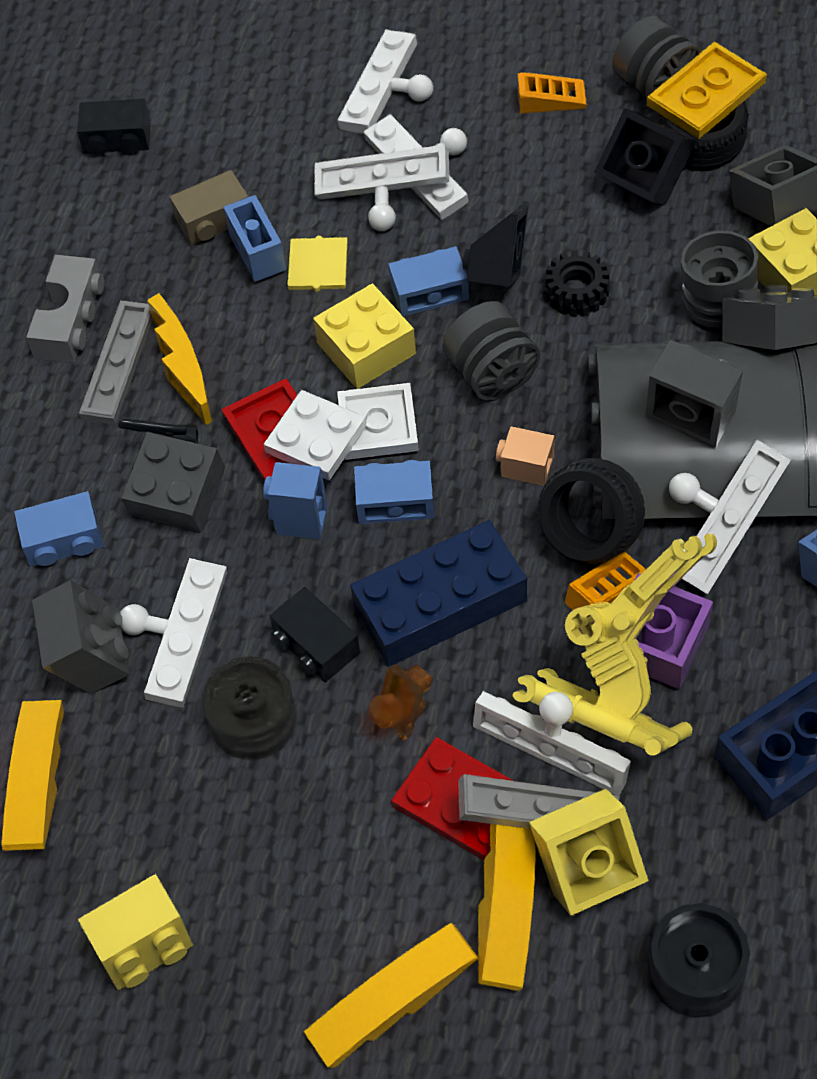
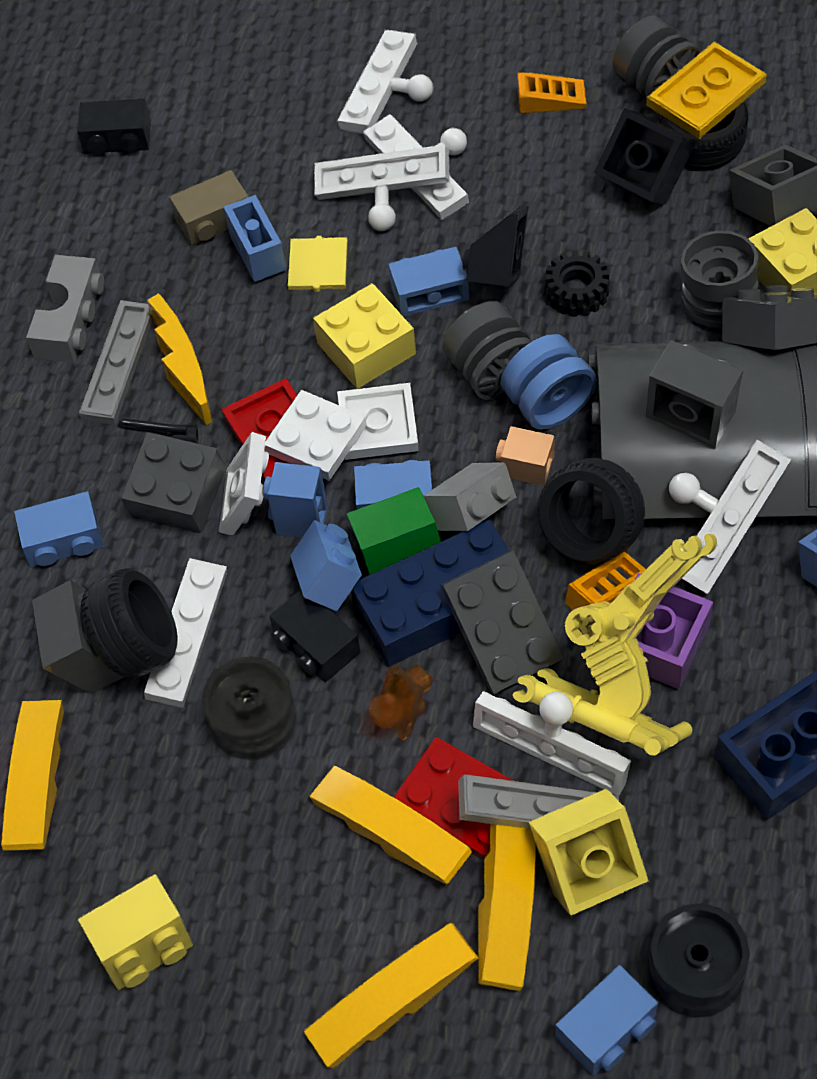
none -> black tyre [81,568,178,679]
none -> white plate [219,432,269,535]
none -> medium blue brick [290,520,362,611]
none -> yellow slope [309,765,472,885]
none -> green slope [347,487,441,575]
none -> light grey brick [423,462,516,531]
none -> dark grey plate [440,550,564,694]
none -> medium blue wheel [500,334,597,430]
none -> medium blue brick [555,965,658,1076]

